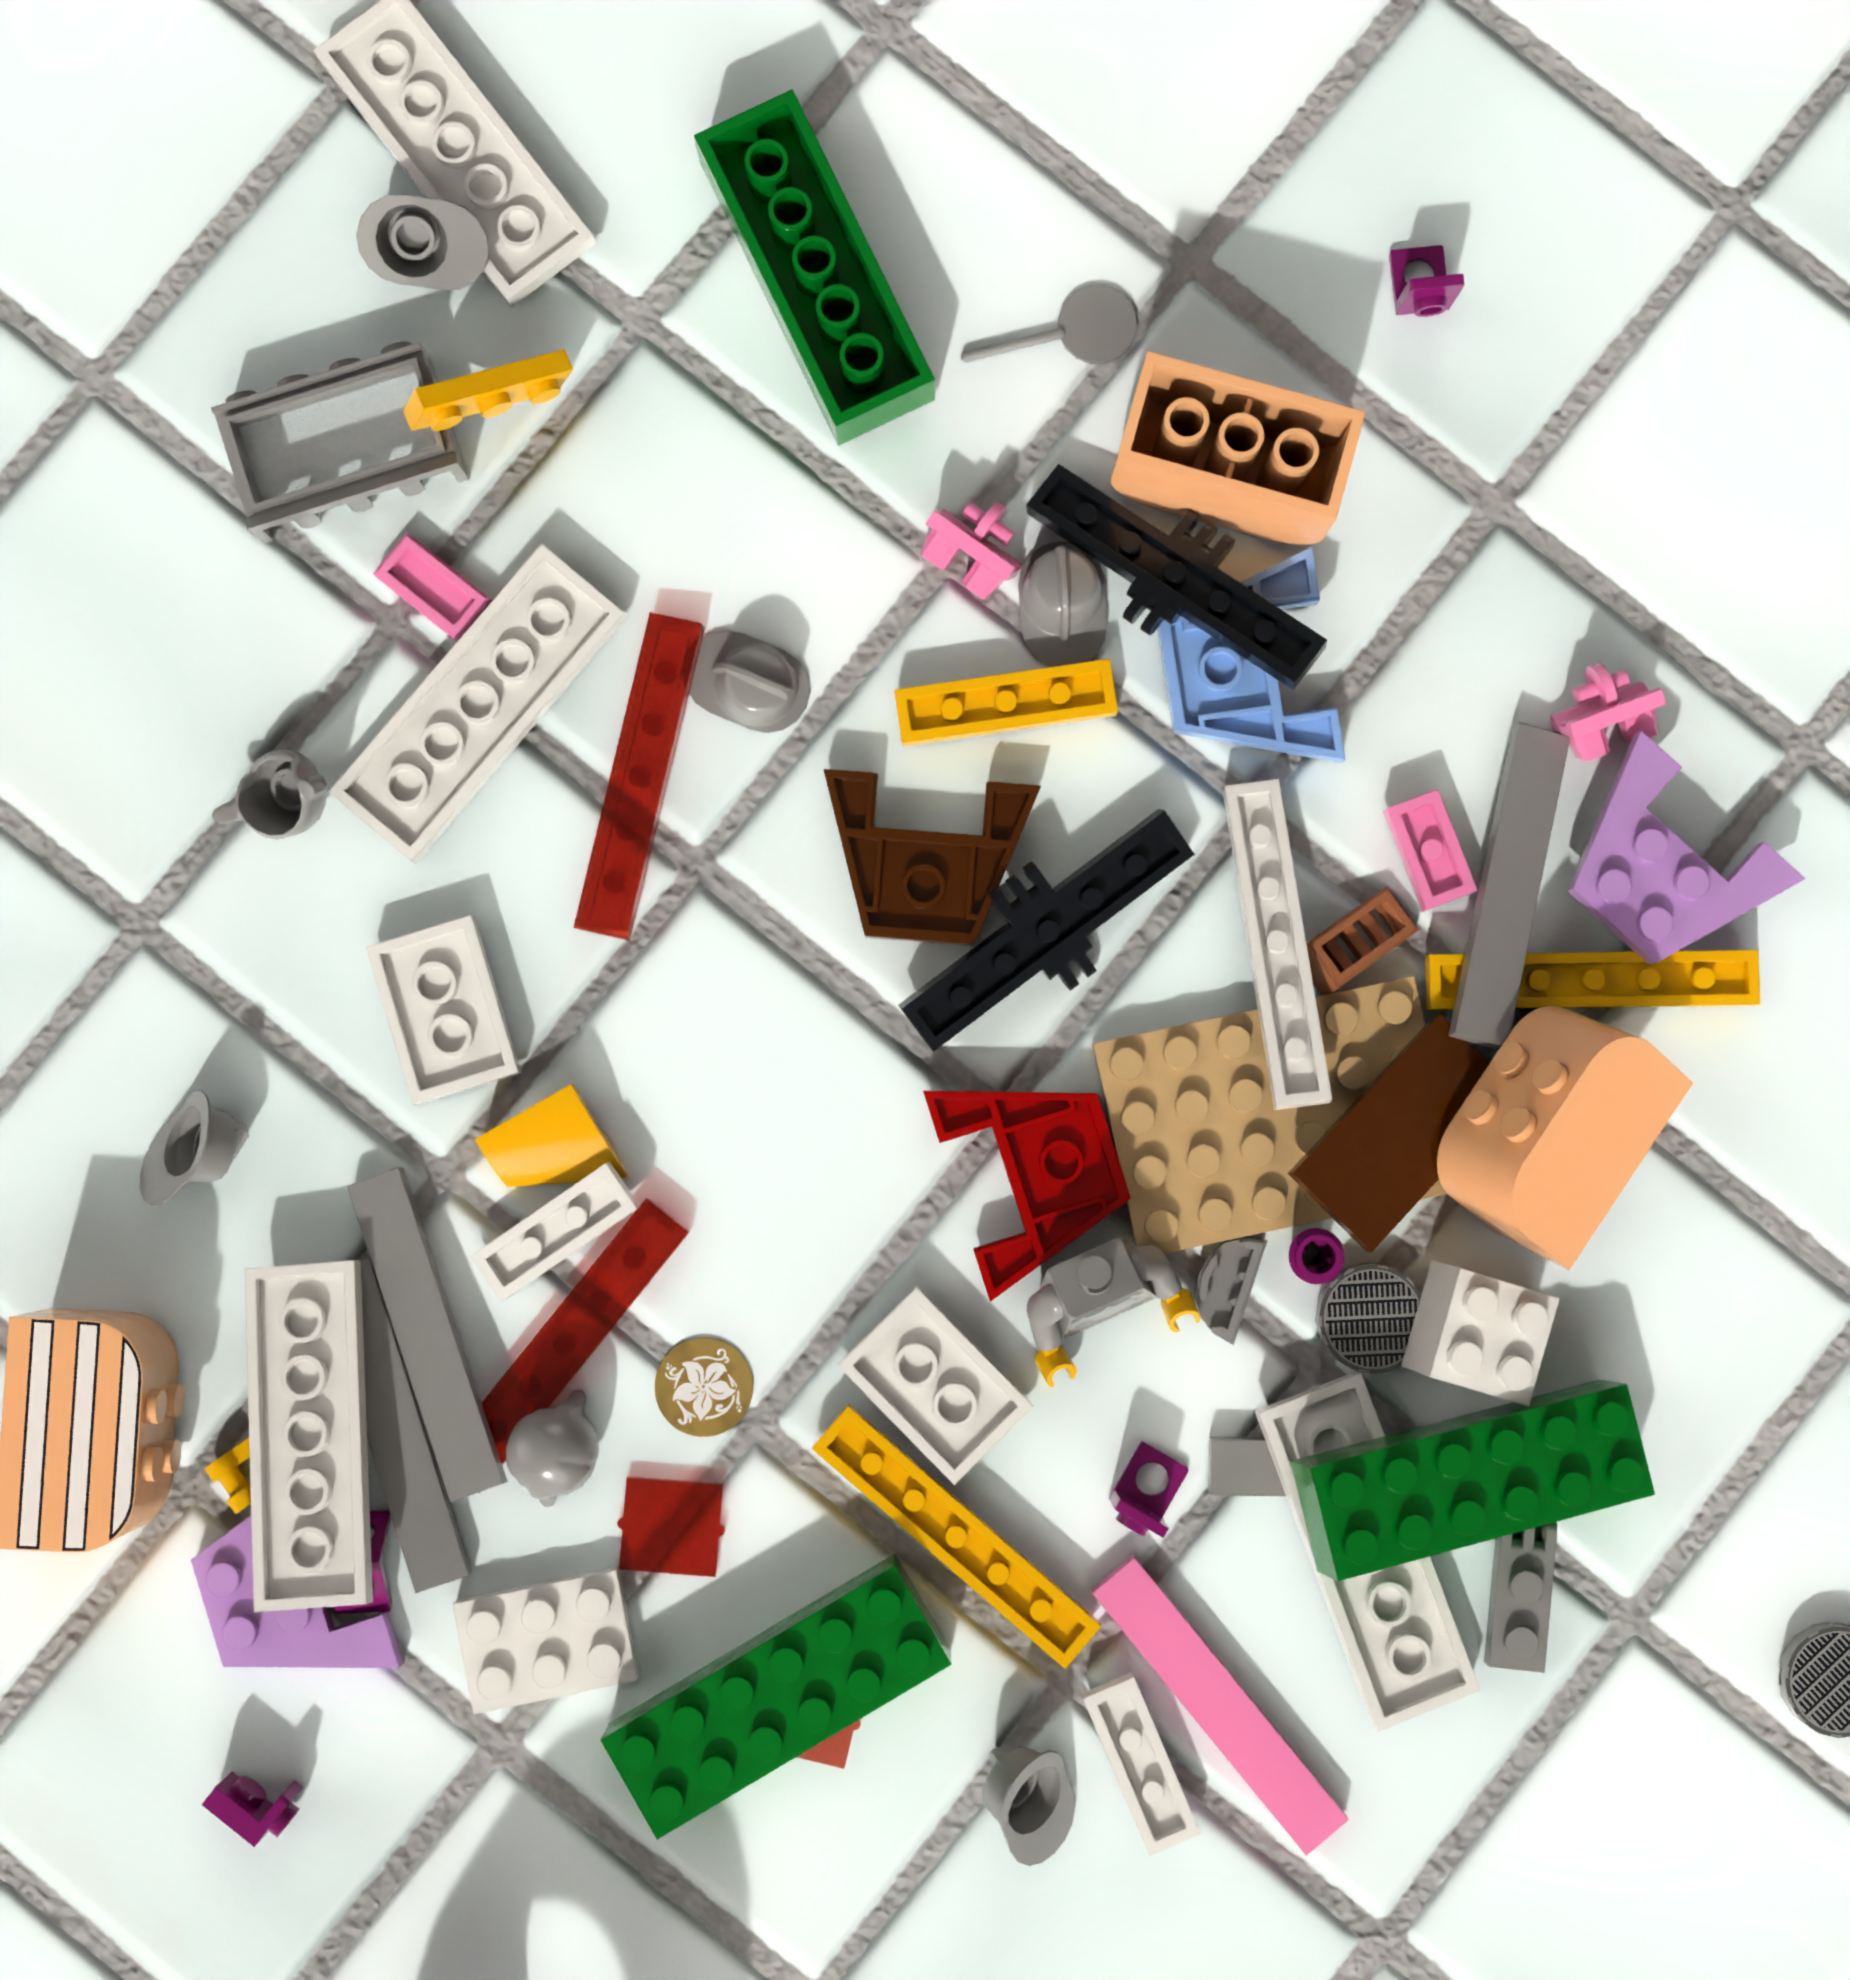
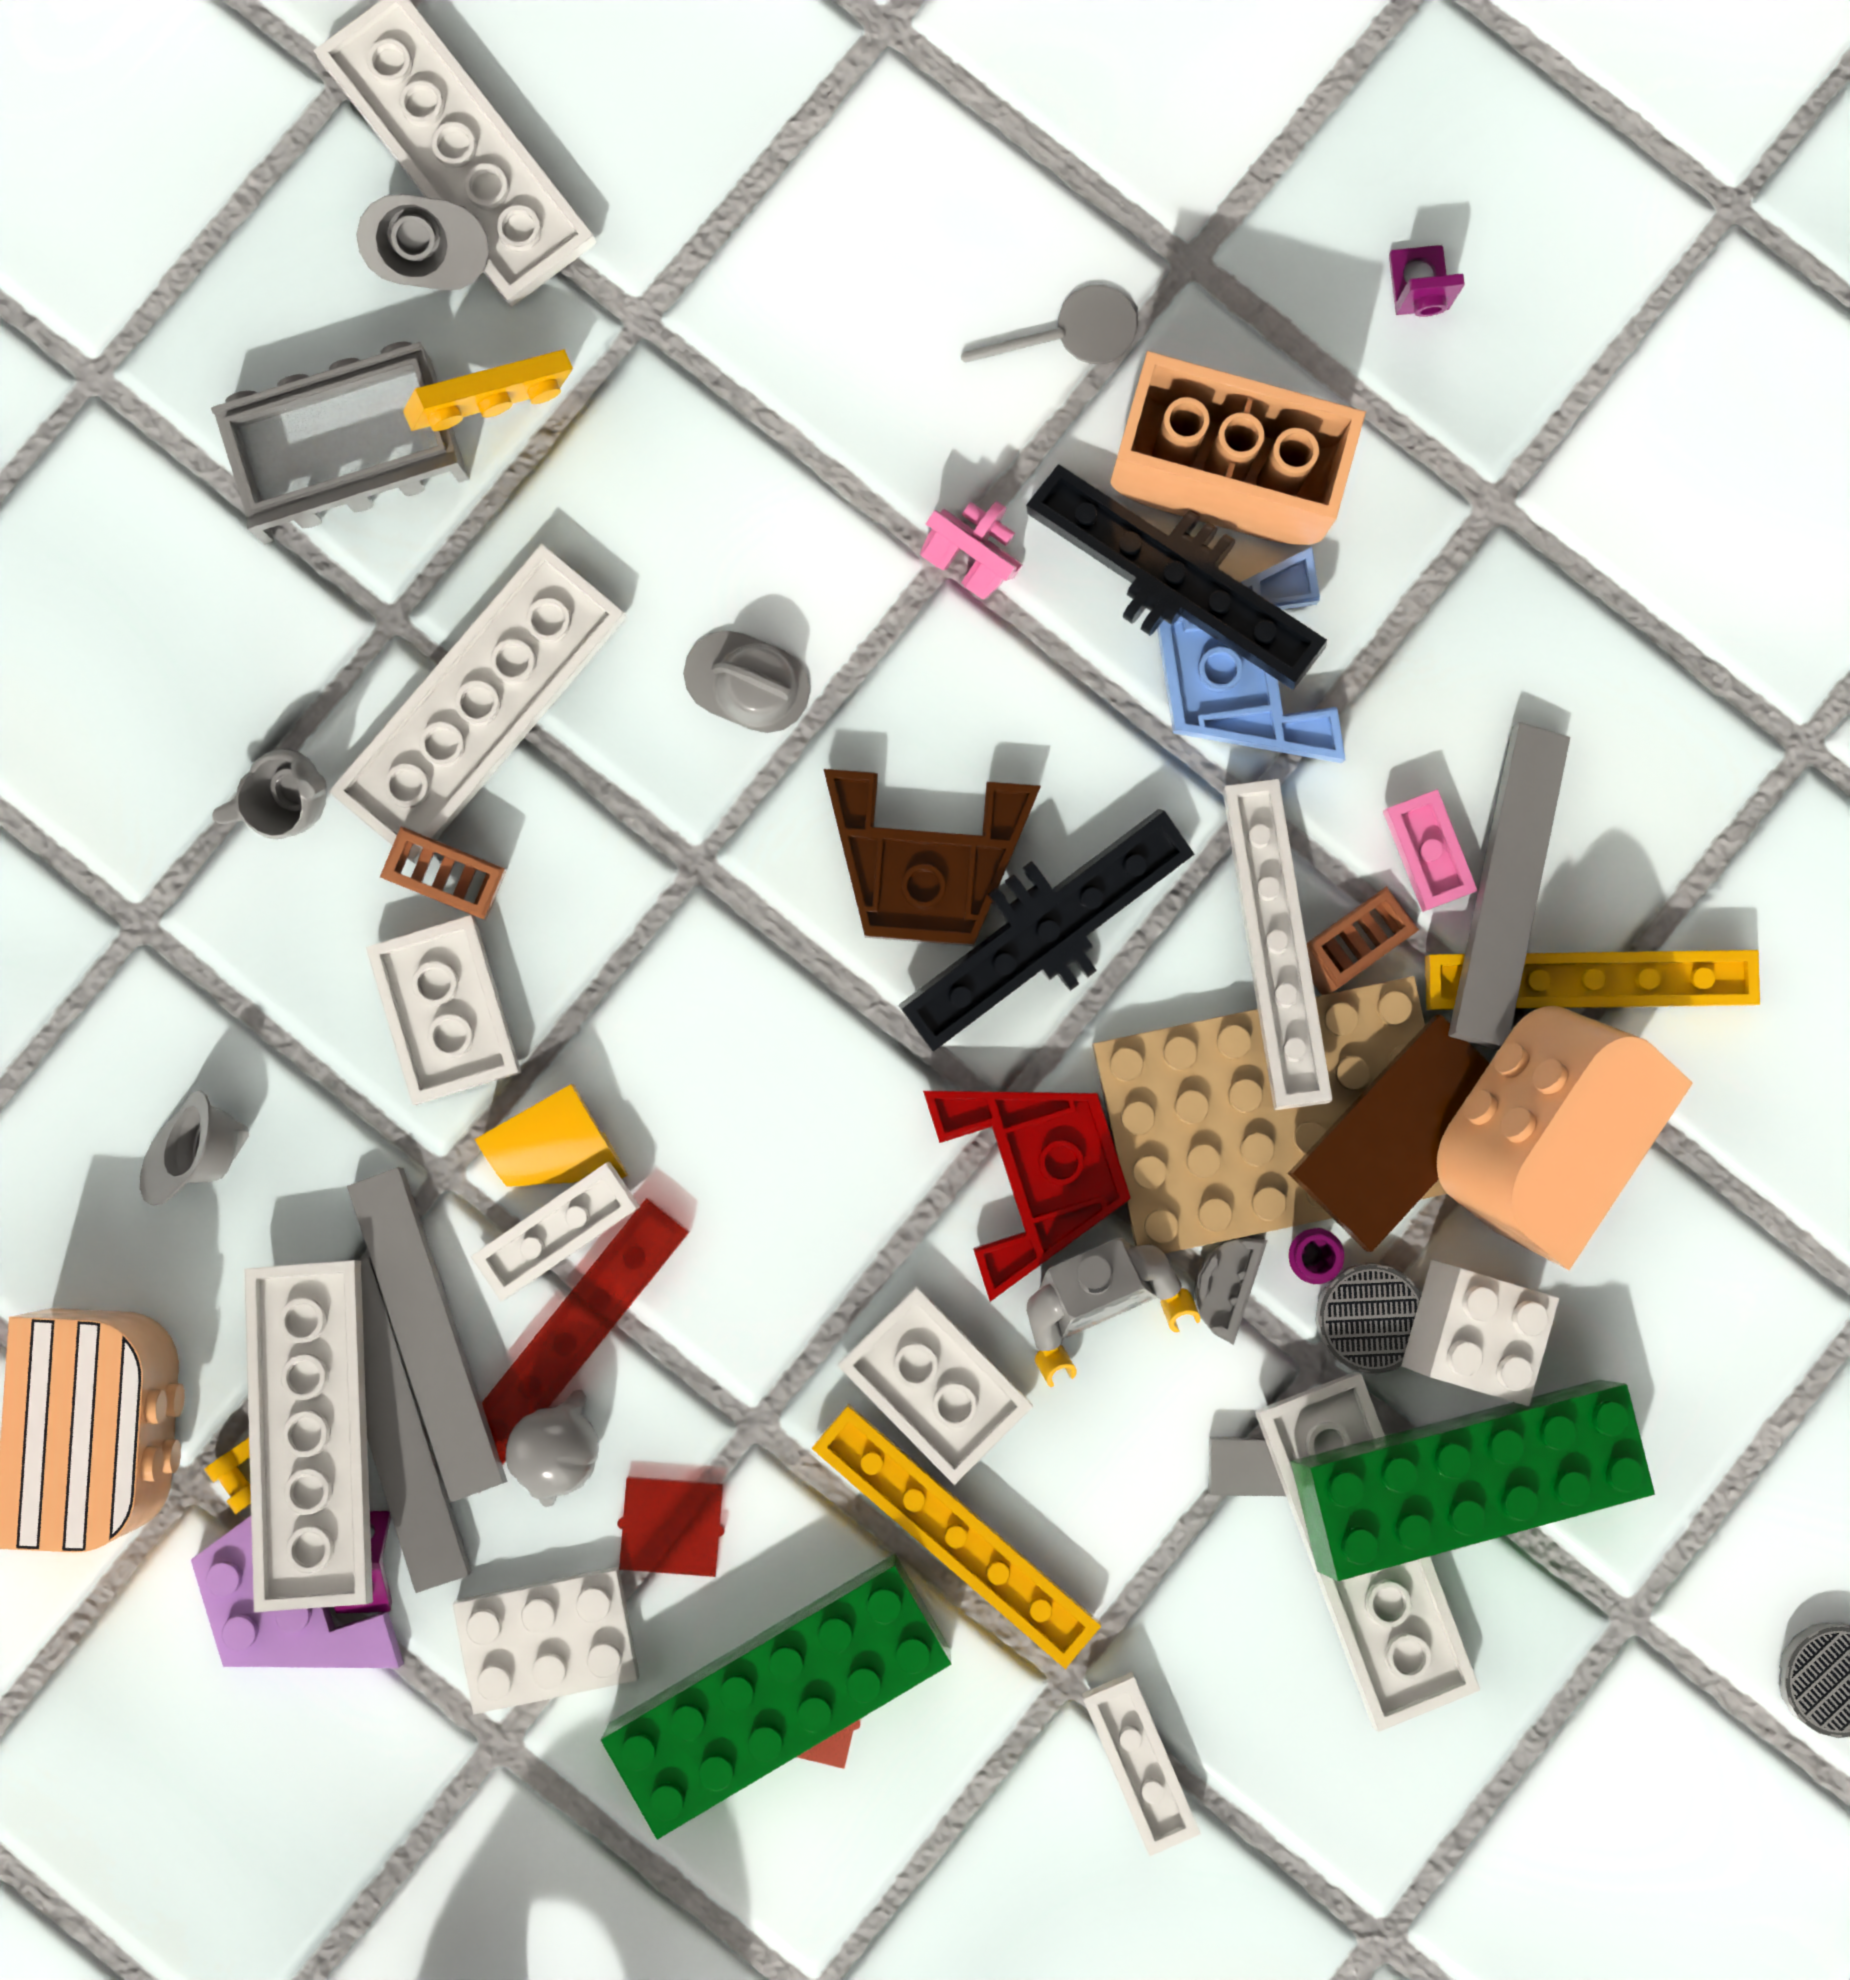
magenta bracket [201,1772,303,1847] -> none
bright pink tile [373,533,492,642] -> none
clear red tile [573,612,705,941] -> none
pearl gold sticker [655,1338,753,1437] -> none
green brick [694,89,935,446] -> none
yellow plate [894,659,1118,747] -> none
light grey piece [983,1746,1075,1866] -> none
light grey piece [1018,541,1107,667] -> none
bright pink tile [1091,1555,1349,1856] -> none
magenta bracket [1109,1441,1189,1538] -> none
light grey hinge [1484,1522,1557,1673] -> none
bright pink hips [1550,663,1666,761] -> none
lavender wing [1567,731,1806,965] -> none
none -> nougat slope [380,826,507,920]

